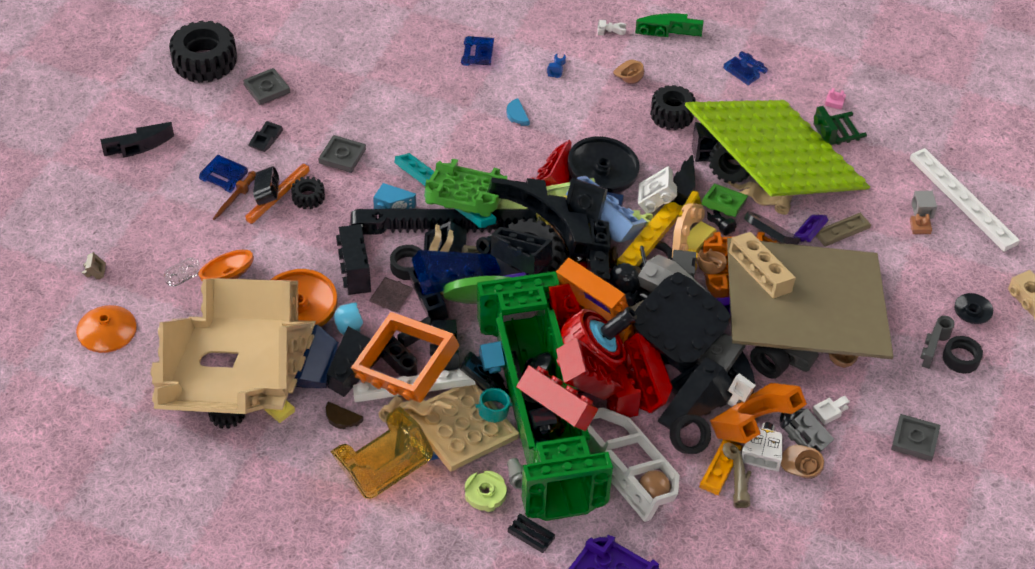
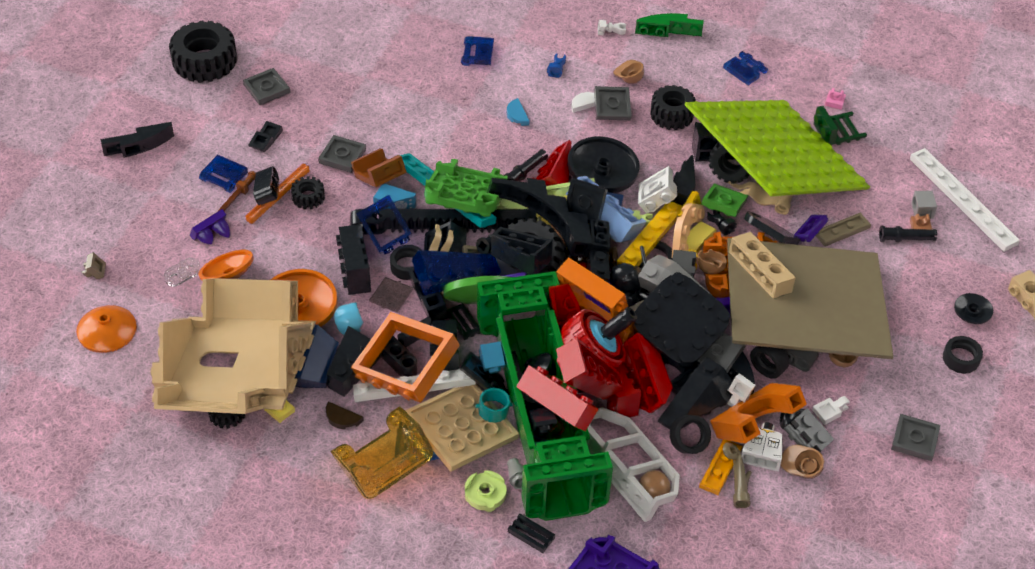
tan flag [379,394,459,423] -> none
dark grey plate [920,316,955,369] -> none
none -> dark purple tile [190,209,230,244]
none -> dark orange panel [351,148,407,187]
none -> clear blue window [356,195,412,255]
none -> black tile [447,303,481,340]
none -> black pin [503,149,548,181]
none -> white tile [571,92,595,113]
none -> dark grey plate [594,86,632,120]
none -> black pin [879,225,937,242]

